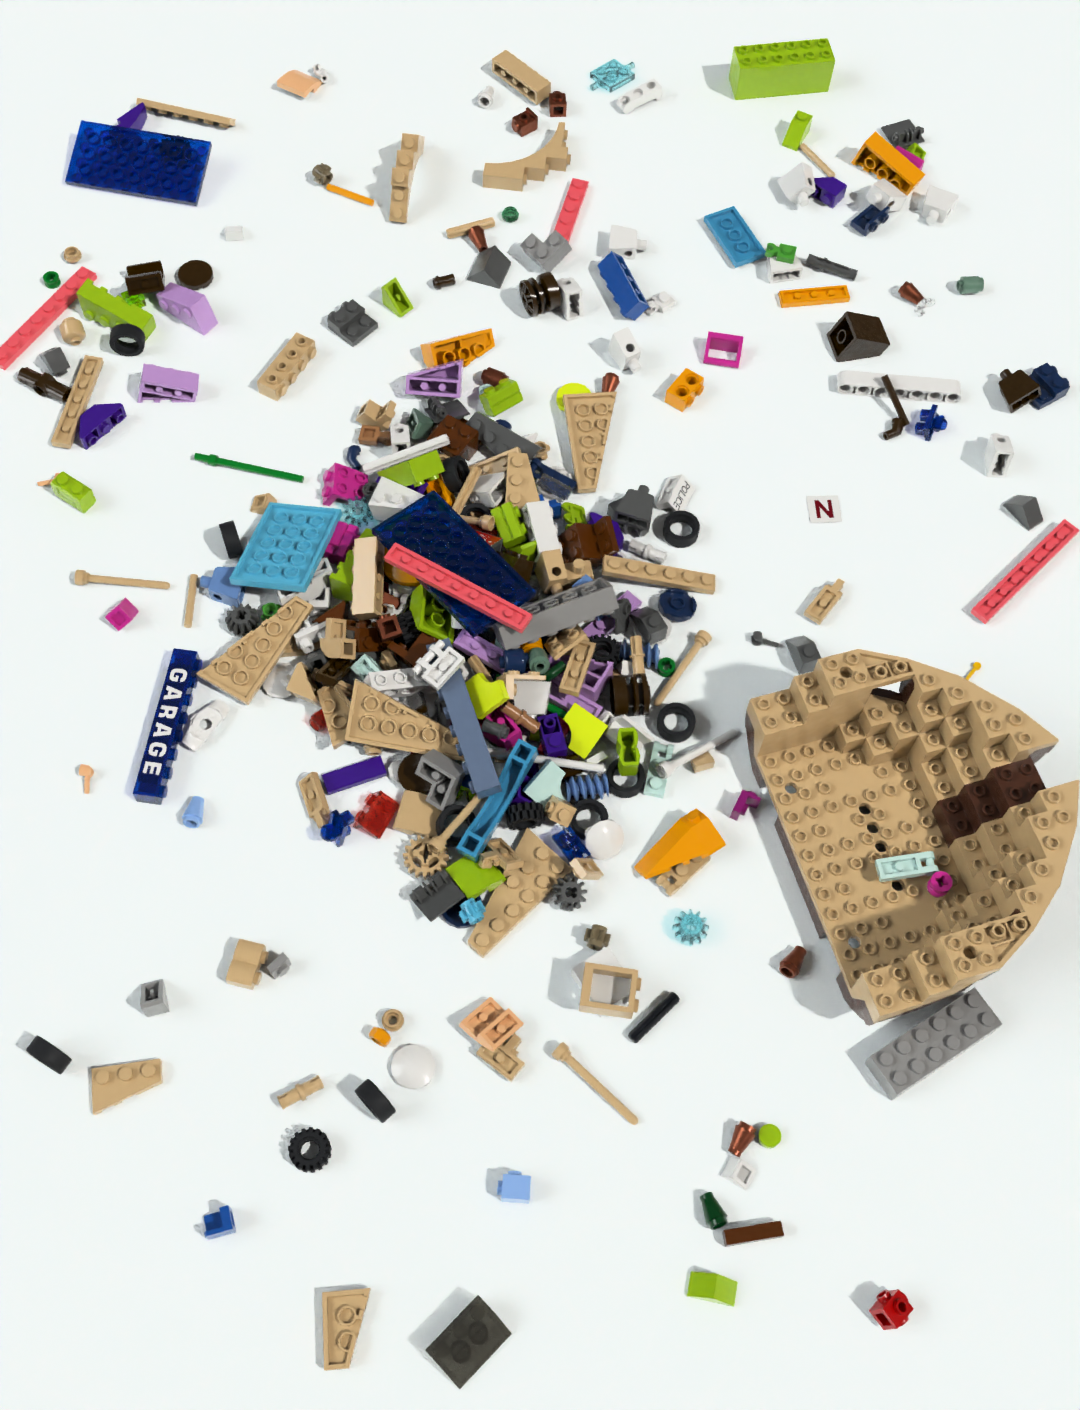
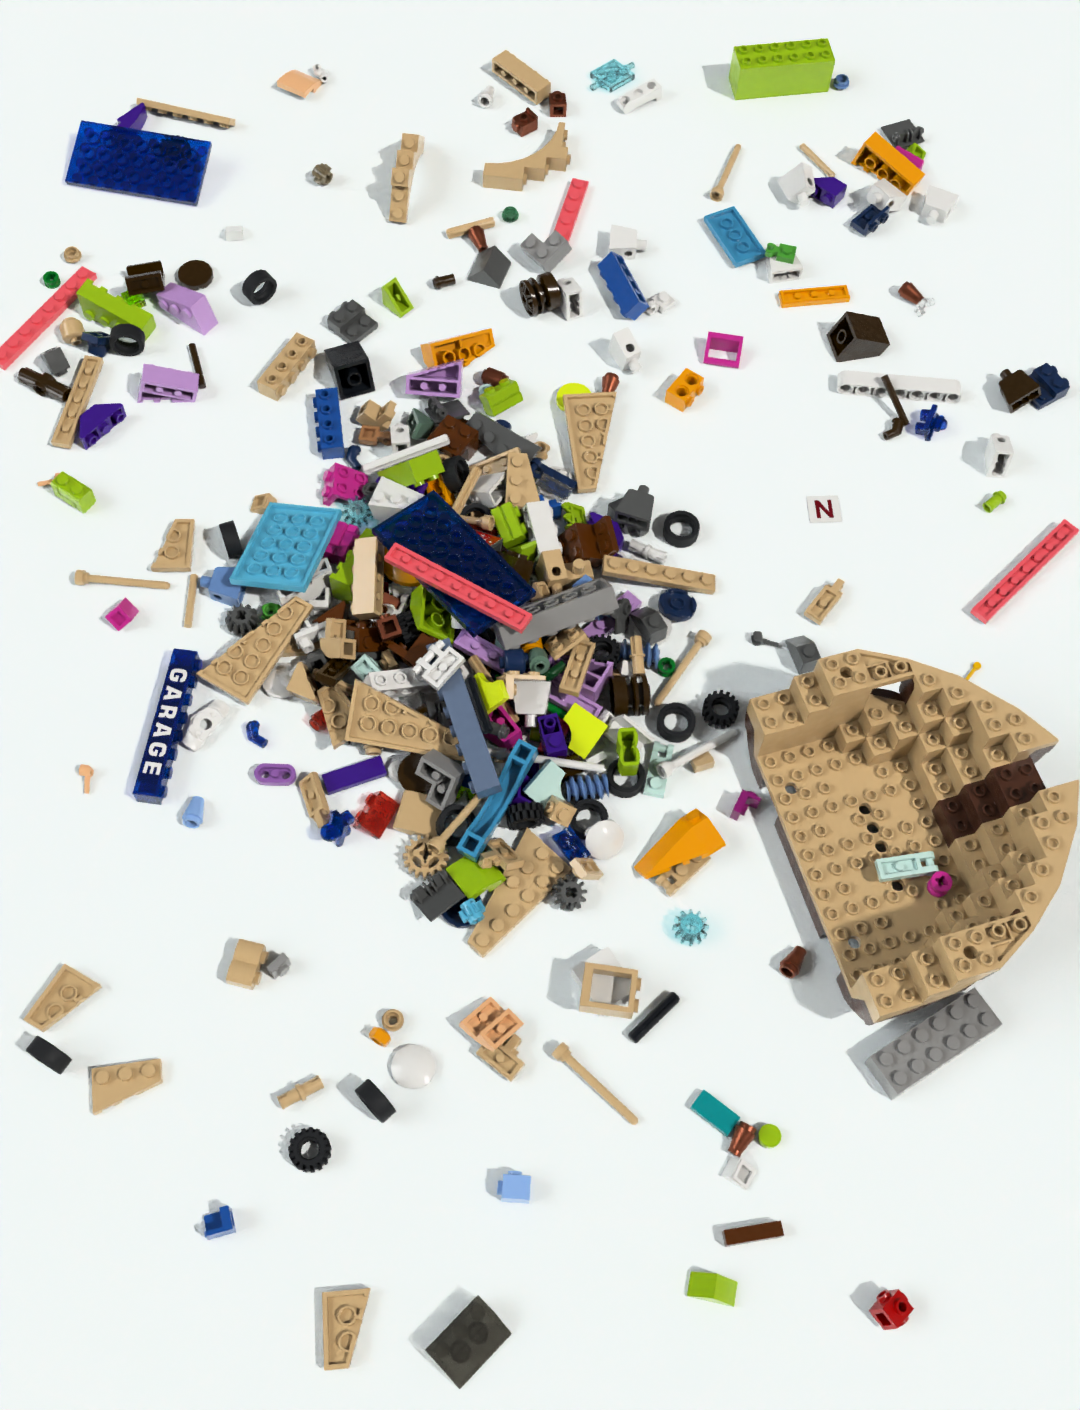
light grey slope [140,979,170,1017] -> none
green bar [194,453,304,483] -> none
light orange bar [326,183,374,206] -> none
medium nougat pin [500,700,541,734] -> none
dark tan gear [583,924,611,951] -> none
white panel [655,474,695,512] -> none
dark green cone [700,1192,728,1230] -> none
lime slope [782,110,813,152] -> none
dark grey pin [806,253,858,281] -> none
sand green brick [956,276,984,294] -> none
dark grey slope [1003,495,1043,531] -> none
none -> tan wing [23,963,102,1033]
none -> dark blue slope [81,331,111,358]
none -> tan wing [151,519,196,572]
none -> dark brown bar [188,343,206,389]
none -> black tyre [242,269,277,305]
none -> clear blue arm [246,720,268,748]
none -> medium lavender plate [254,763,297,786]
none -> blue brick [312,387,345,460]
none -> black slope [324,341,375,400]
none -> black axle [465,676,493,734]
none -> tan slope [531,581,551,602]
none -> teal tile [690,1089,741,1137]
none -> black tyre [702,690,740,729]
none -> tan piece [710,144,741,202]
none -> medium blue plate [833,74,849,90]
none -> lime pin [982,490,1007,513]

